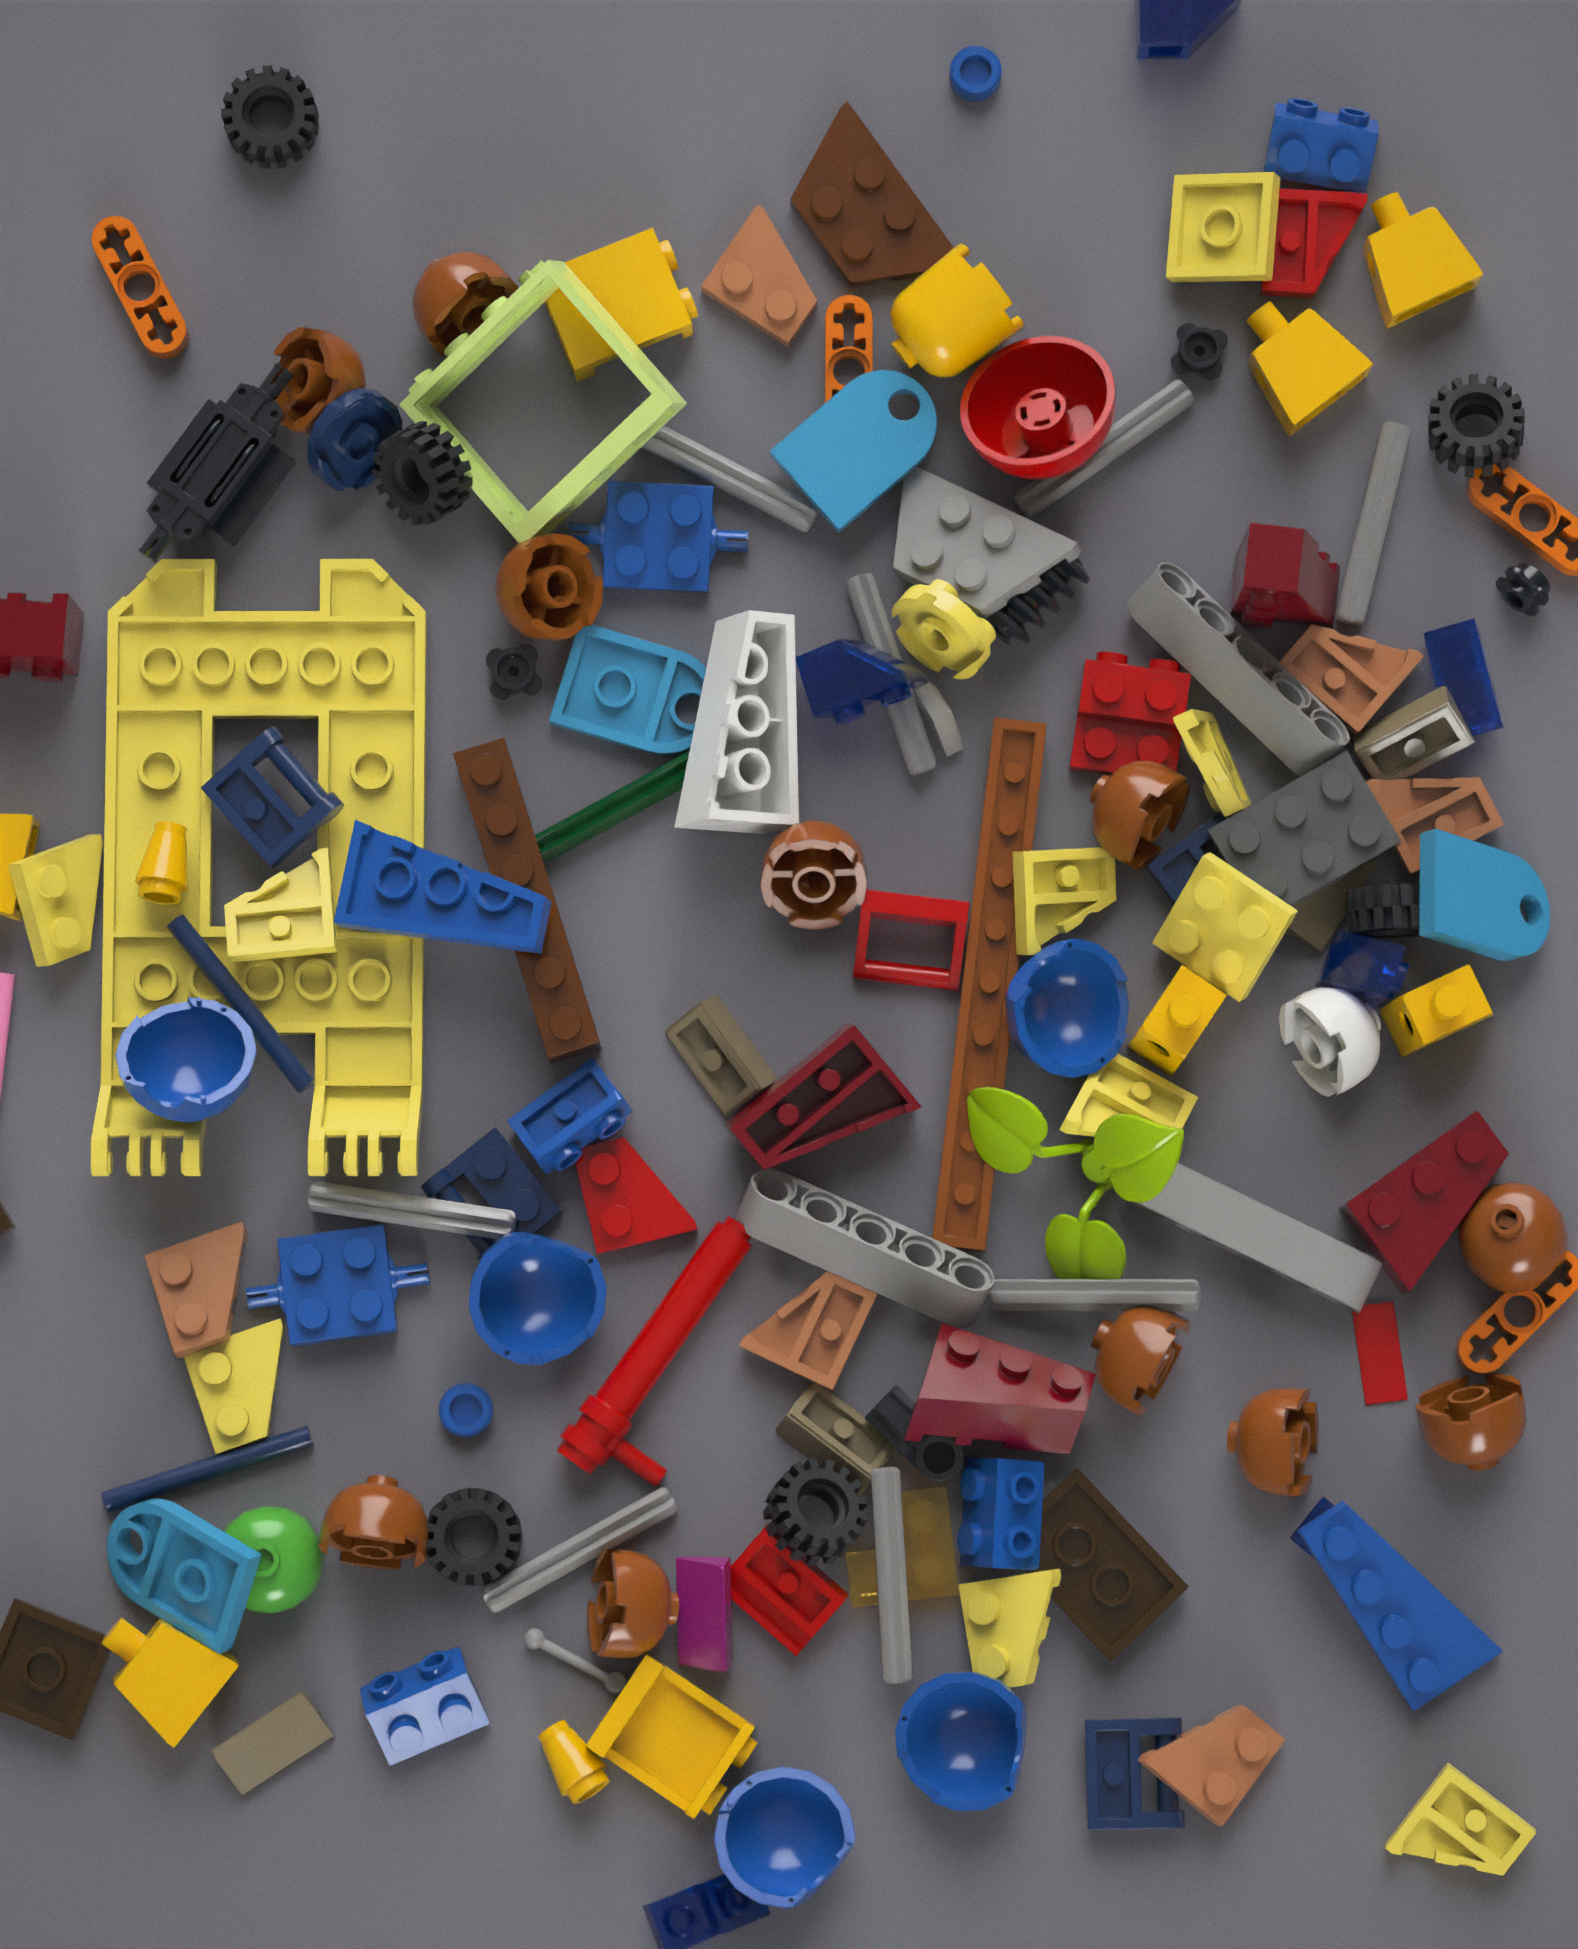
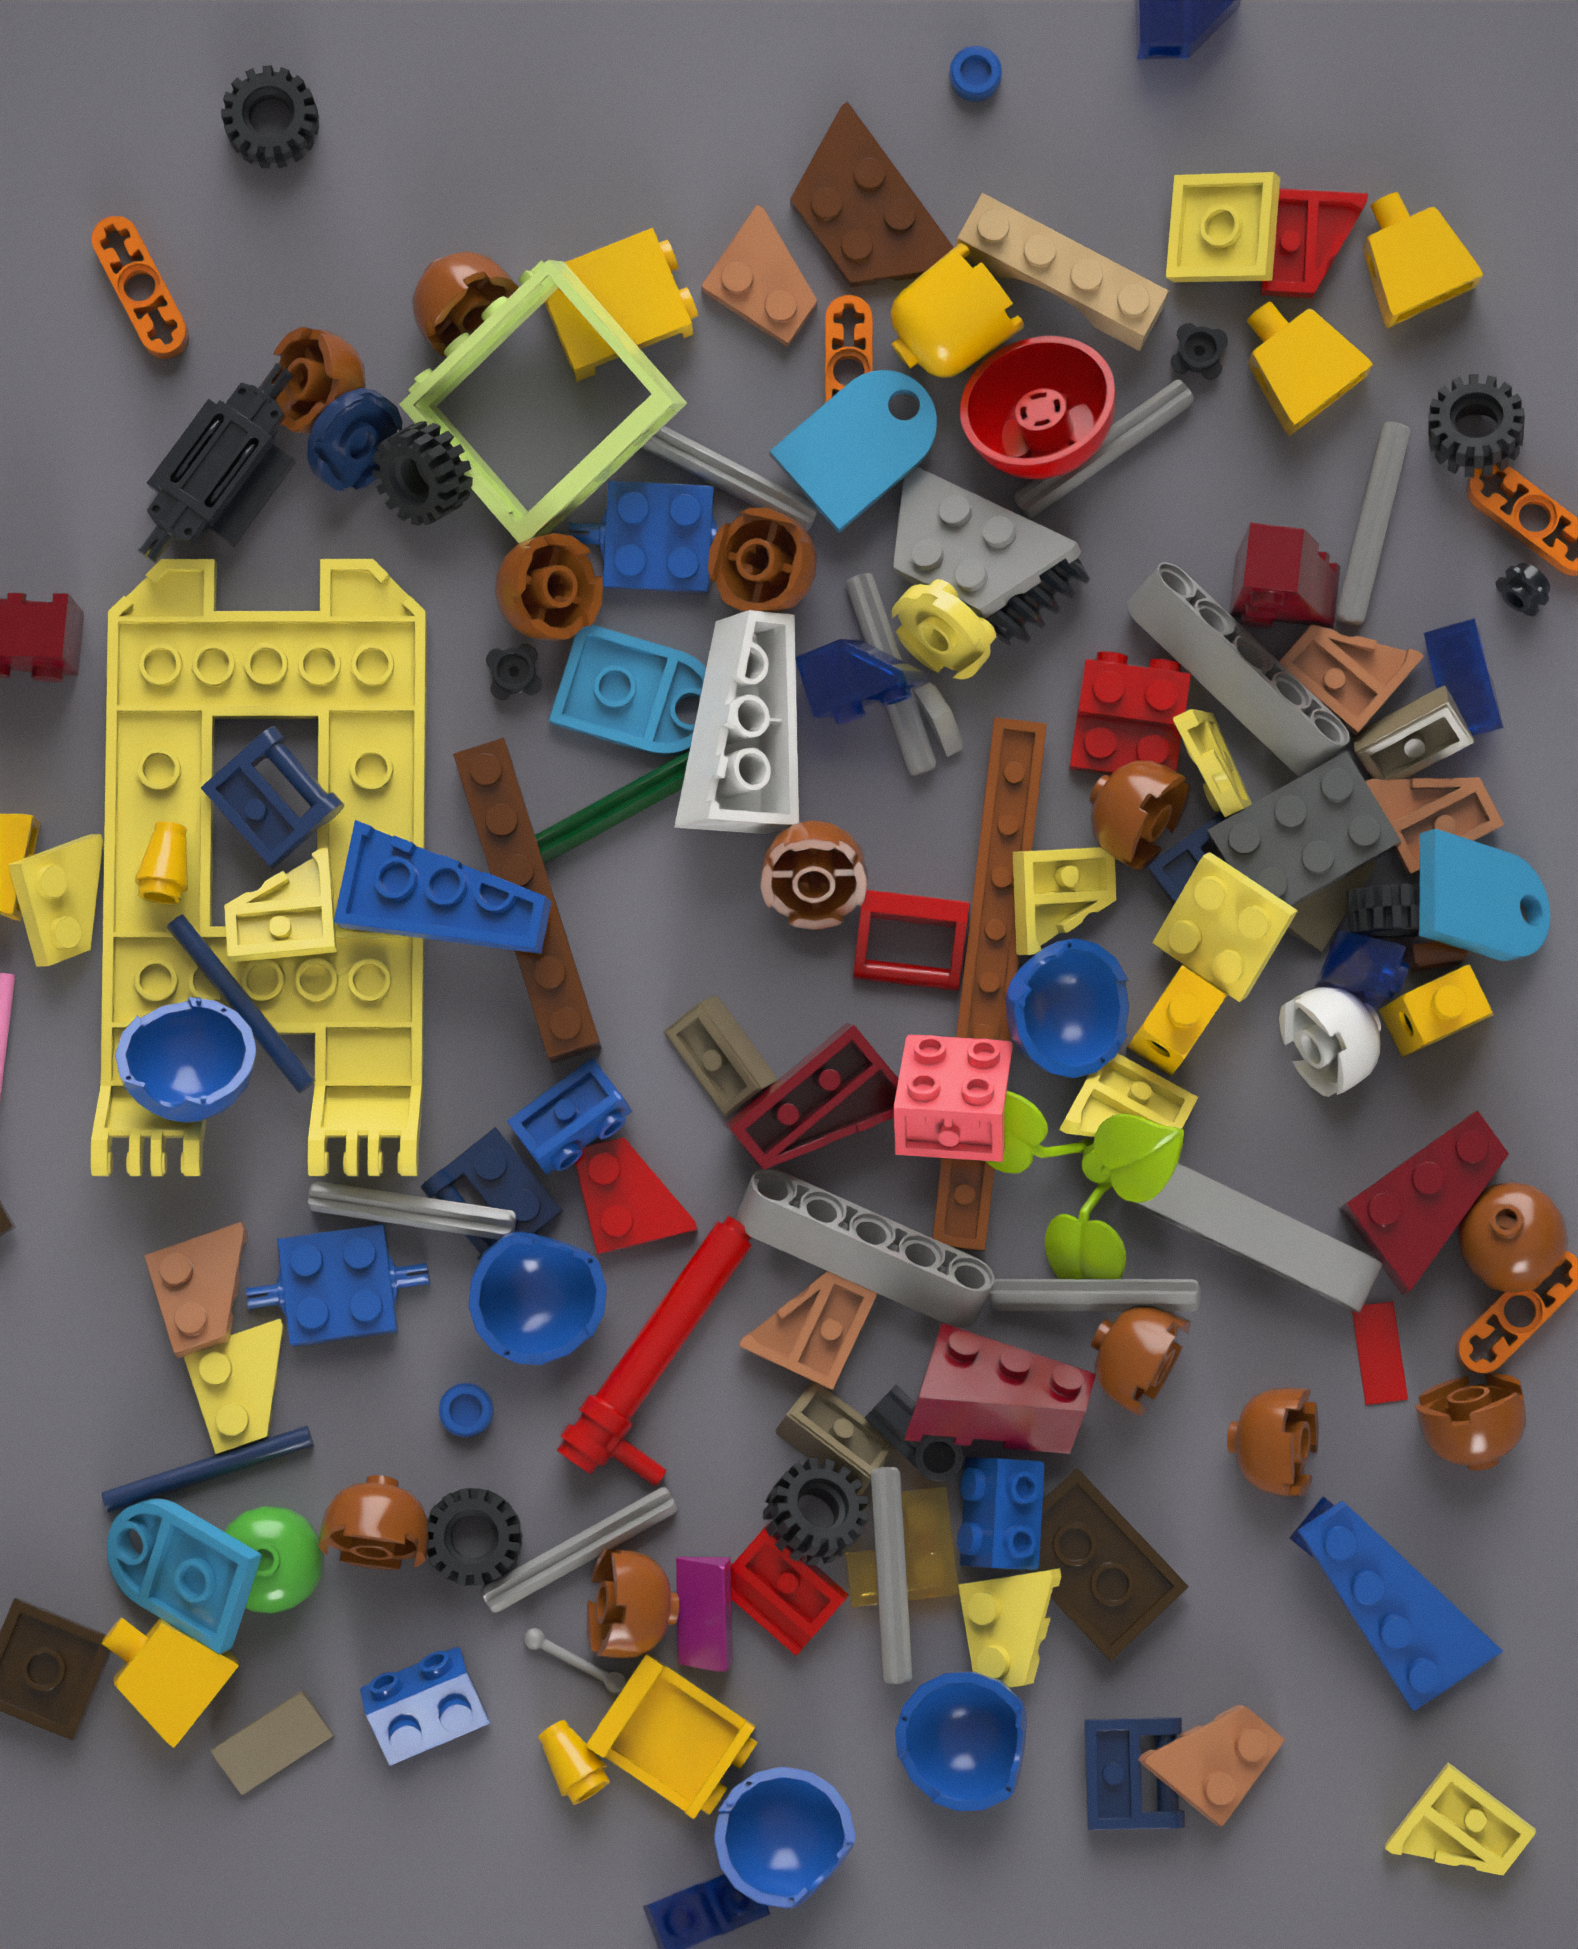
blue bracket [1263,98,1379,193] -> none
none -> dark orange cylinder [708,508,817,613]
none -> coral bracket [894,1035,1013,1162]
none -> tan arch [956,193,1169,351]
none -> dark orange tile [1406,941,1468,971]

